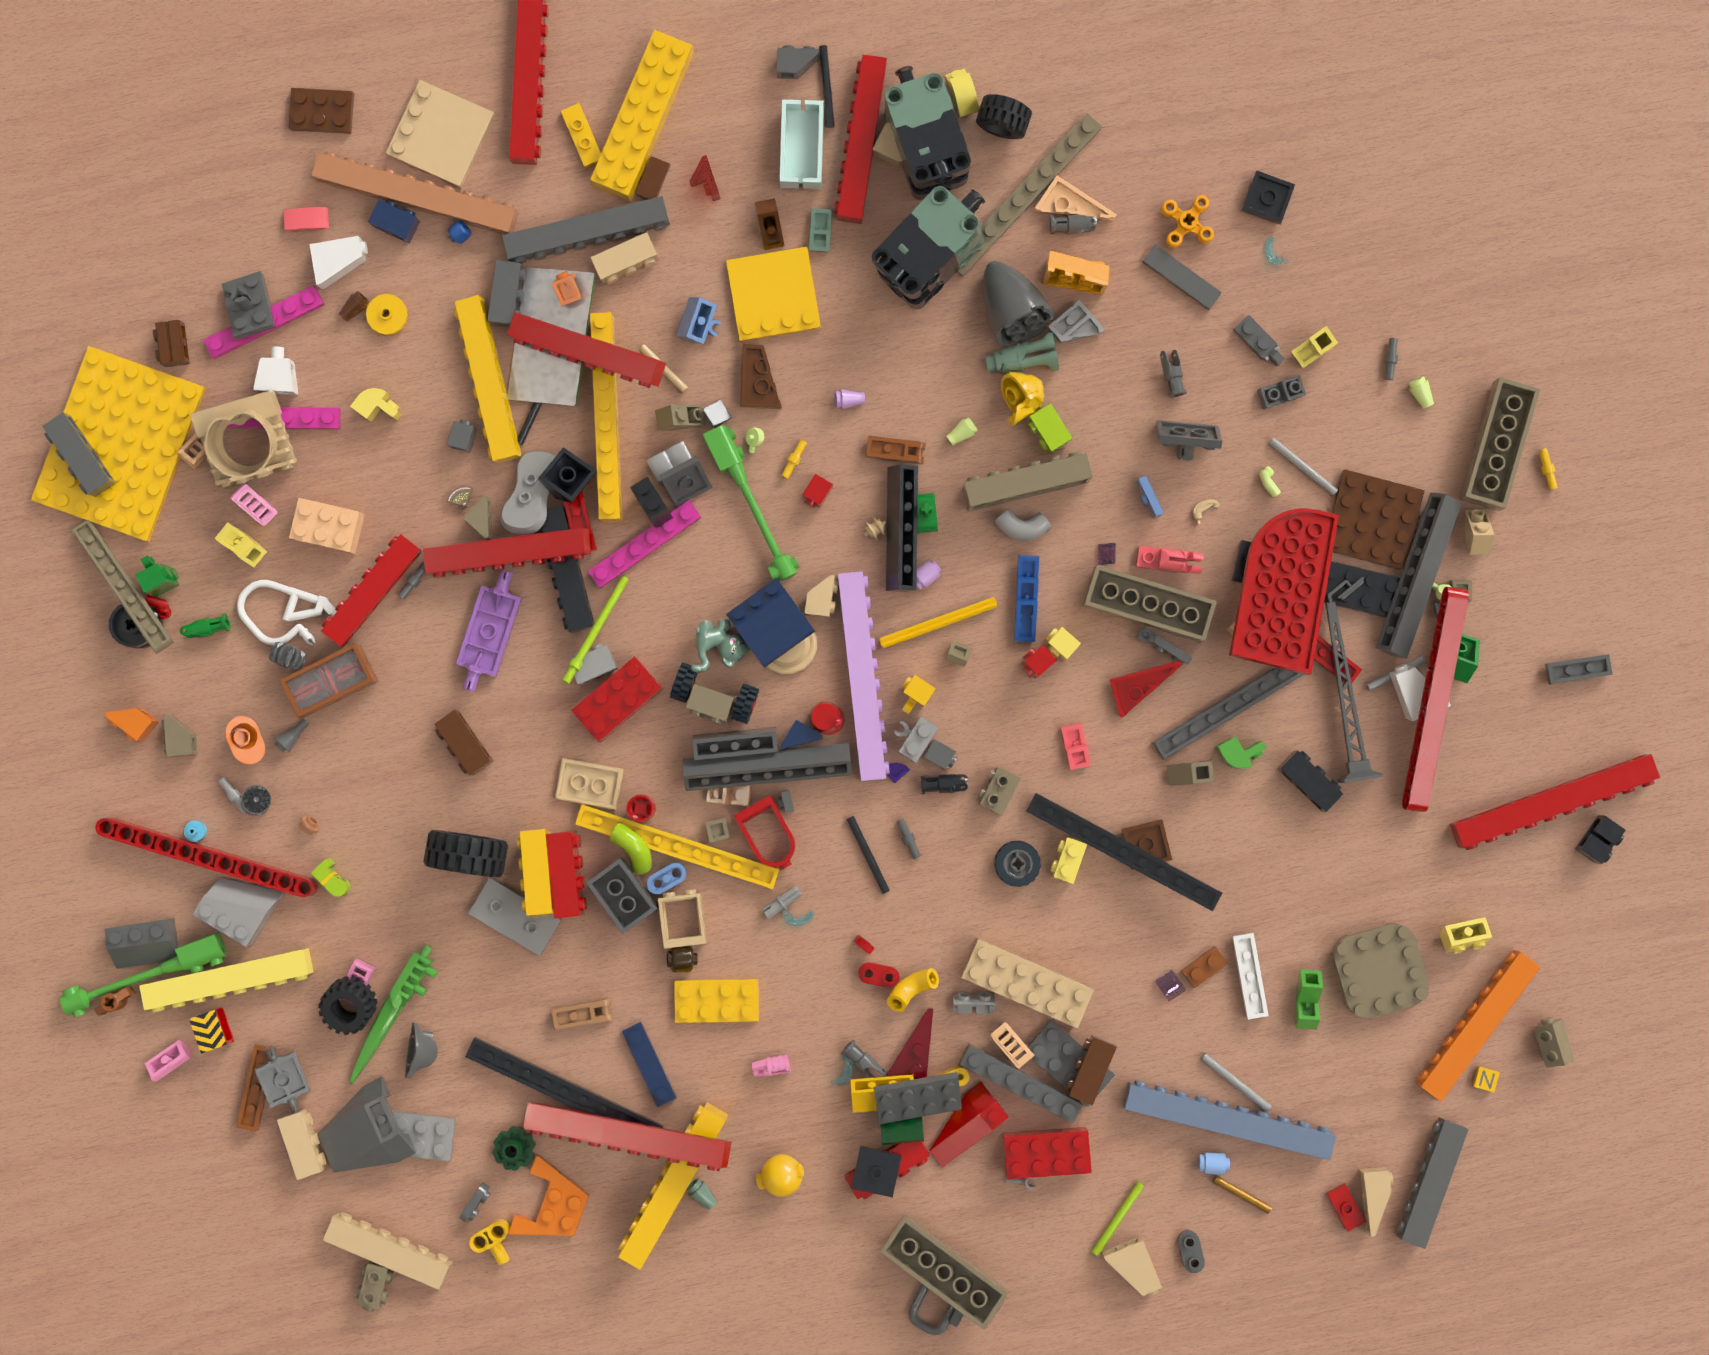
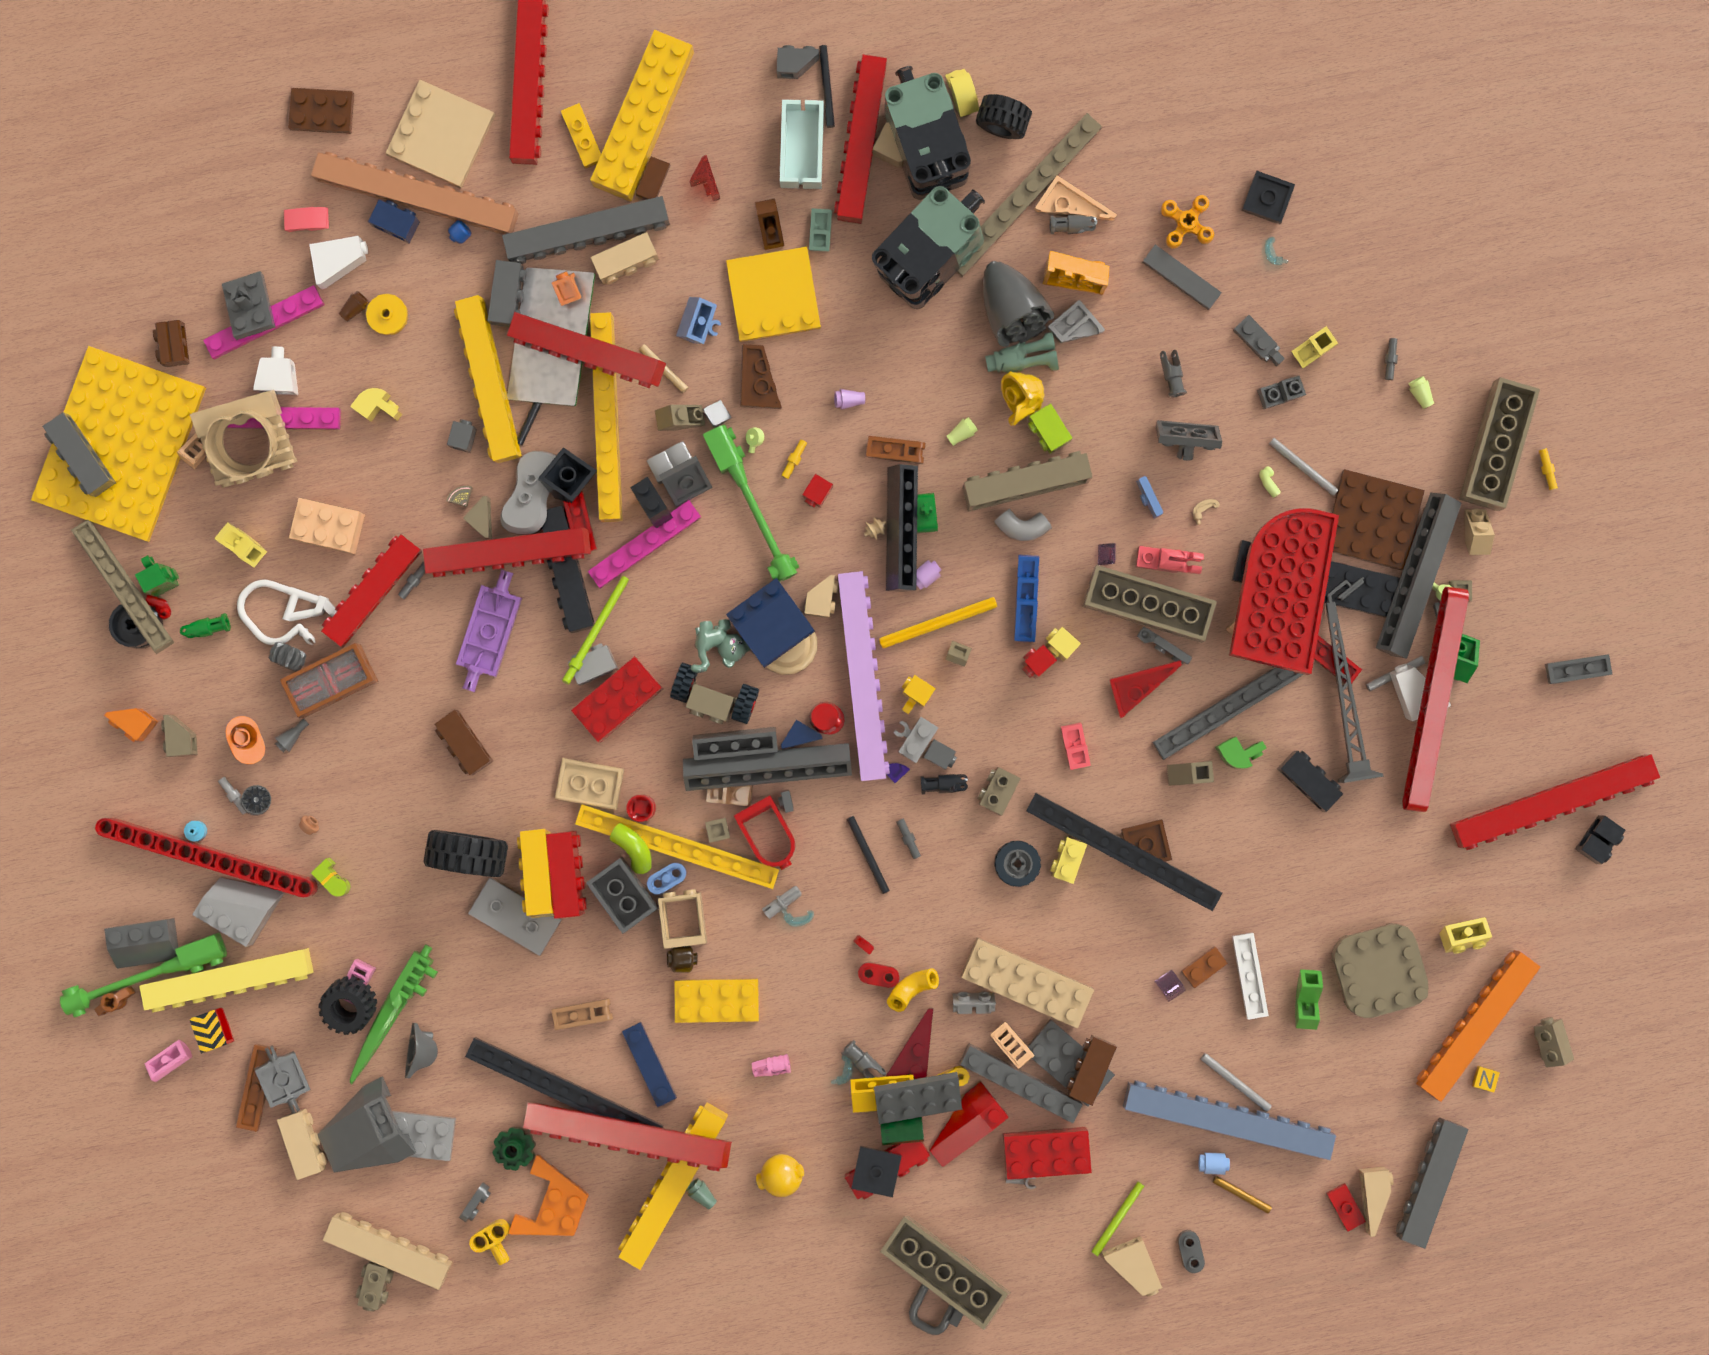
bright pink slope [230,482,278,526] -> none

